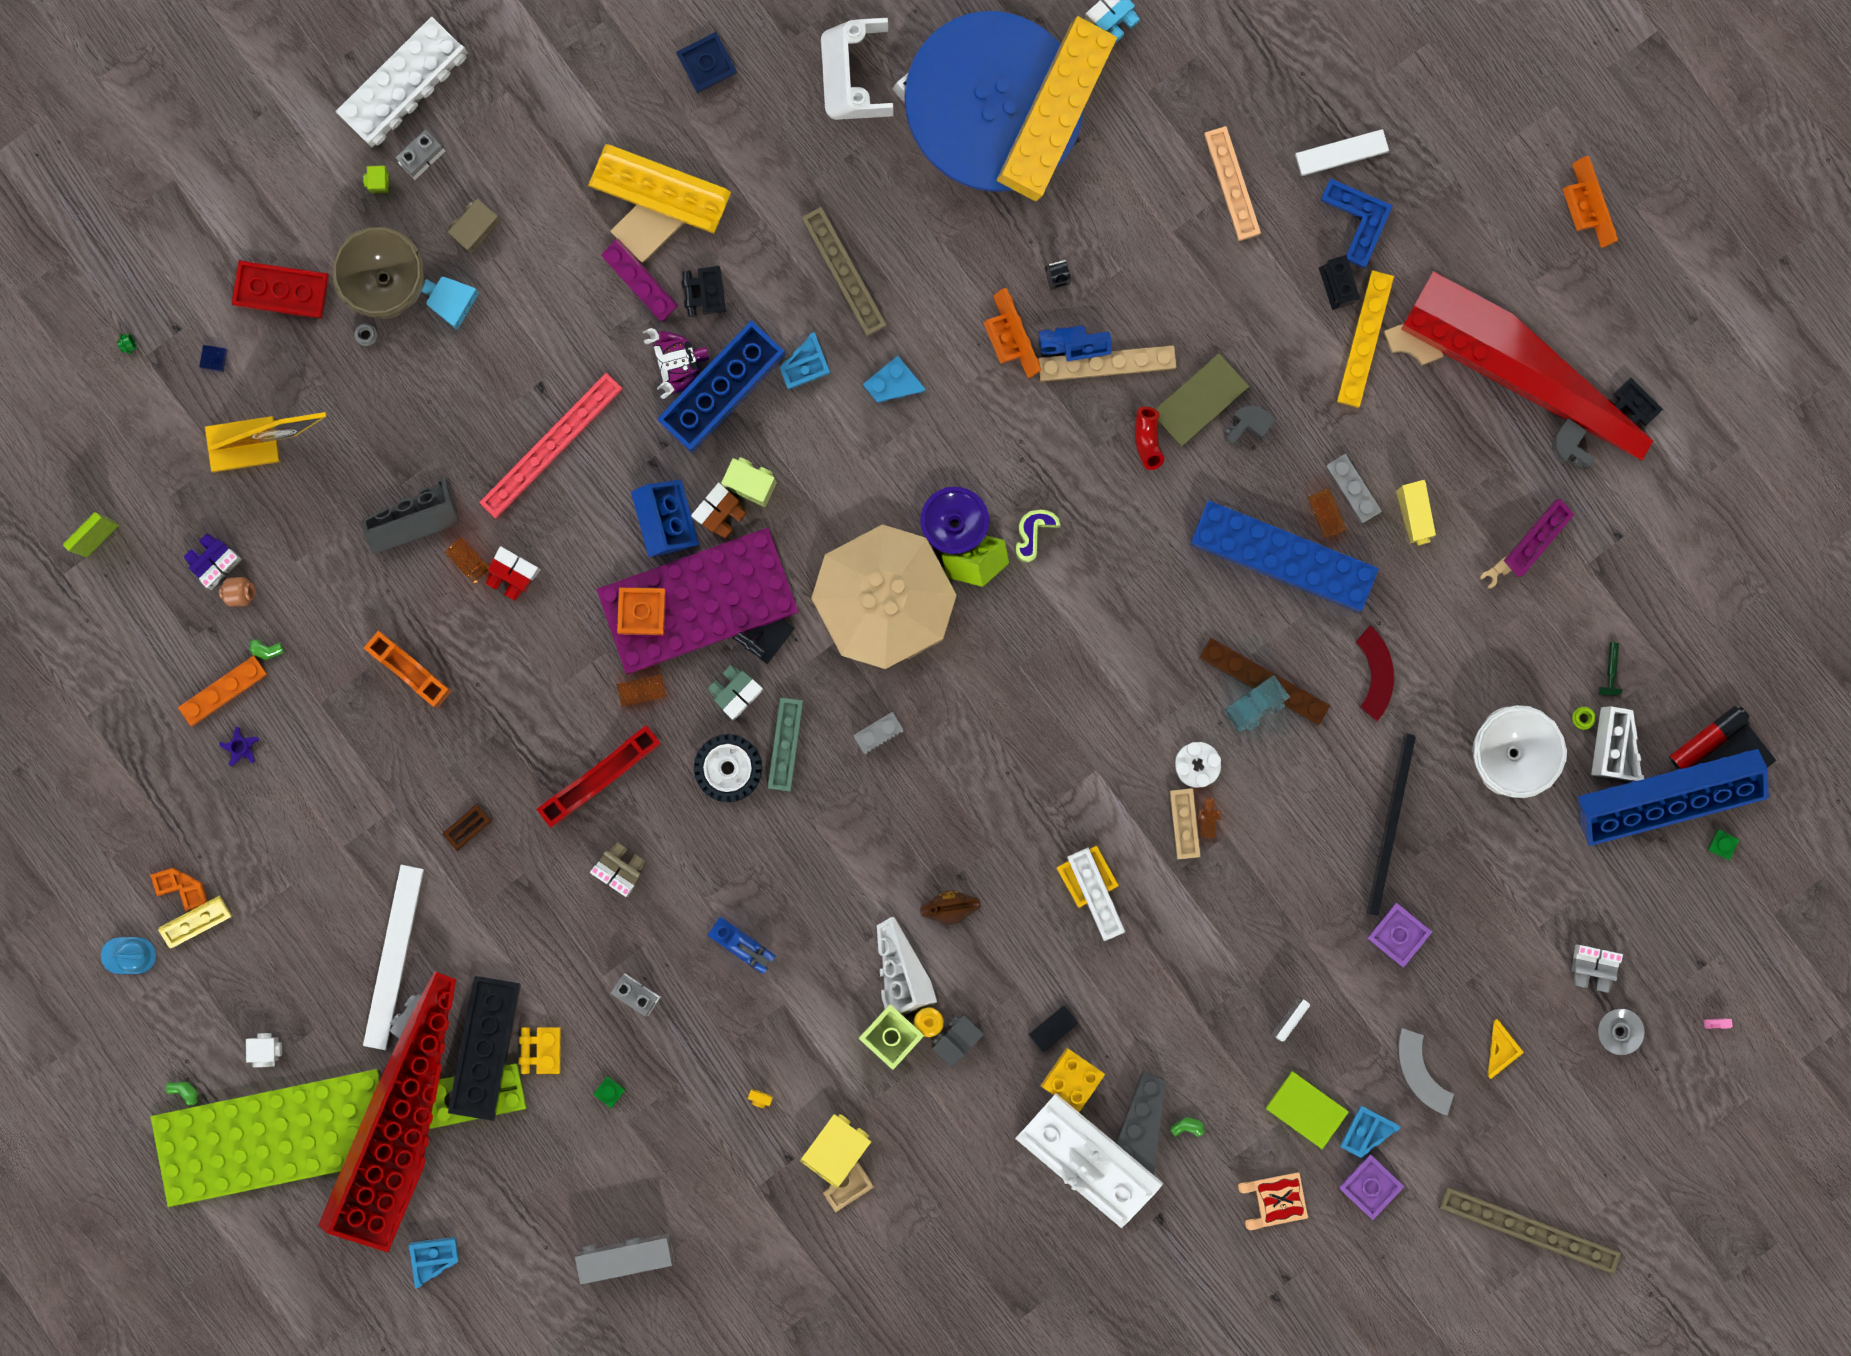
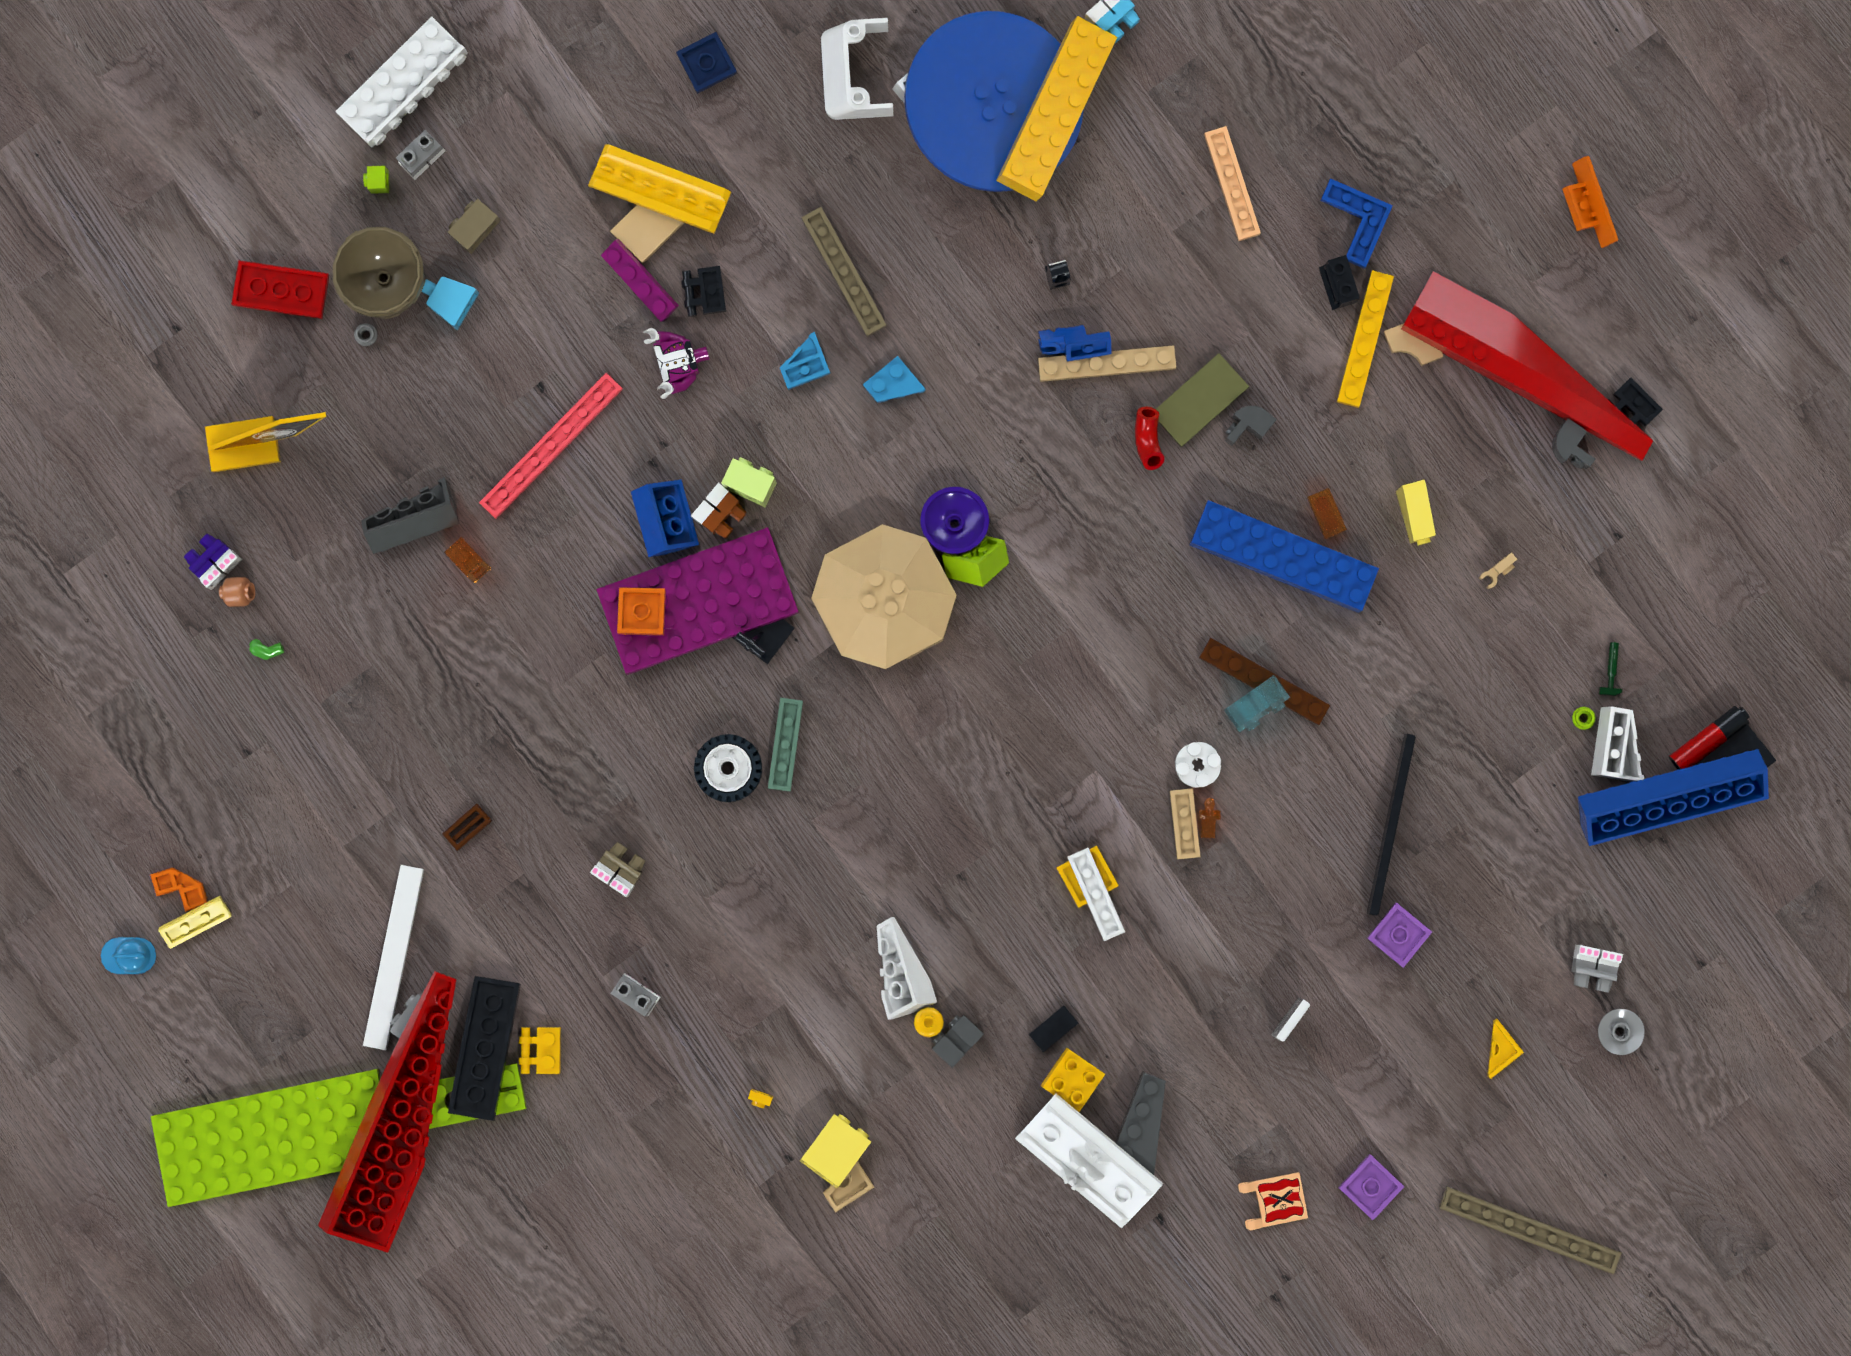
lime tile [63,512,119,558] -> none
green plate [117,333,137,354] -> none
bright green arm [166,1082,198,1106] -> none
orange plate [178,655,268,727] -> none
clear blue plate [199,345,227,372] -> none
dark purple animal [219,727,260,766] -> none
white brick [246,1033,282,1067] -> none
orange arch [364,631,452,708] -> none
dark azure wing [409,1237,459,1288] -> none
red hips [486,546,540,601] -> none
red arch [536,725,662,828] -> none
light grey brick [575,1233,676,1285] -> none
green plate [593,1076,626,1108] -> none
clear orange plate [617,674,667,707] -> none
blue brick [657,320,786,454] -> none
blue plate [707,916,776,975] -> none
hips [708,665,764,721] -> none
light grey brick [853,712,903,755] -> none
yellowish green slope [859,1004,924,1070] -> none
reddish brown hat [920,890,981,925] -> none
orange bracket [983,288,1041,378] -> none
animal [1015,510,1061,563] -> none
bright green arm [1169,1117,1205,1137] -> none
lime tile [1265,1071,1349,1149] -> none
white tile [1295,129,1389,176] -> none
light grey plate [1325,454,1382,524] -> none
dark azure wing [1339,1105,1401,1158] -> none
dark red tile [1355,625,1394,722] -> none
light grey tile [1398,1028,1454,1116] -> none
white rock [1472,705,1567,798] -> none
magenta plate [1504,498,1574,577] -> none
bright pink tile [1703,1018,1733,1029] -> none
green plate [1707,829,1739,860] -> none

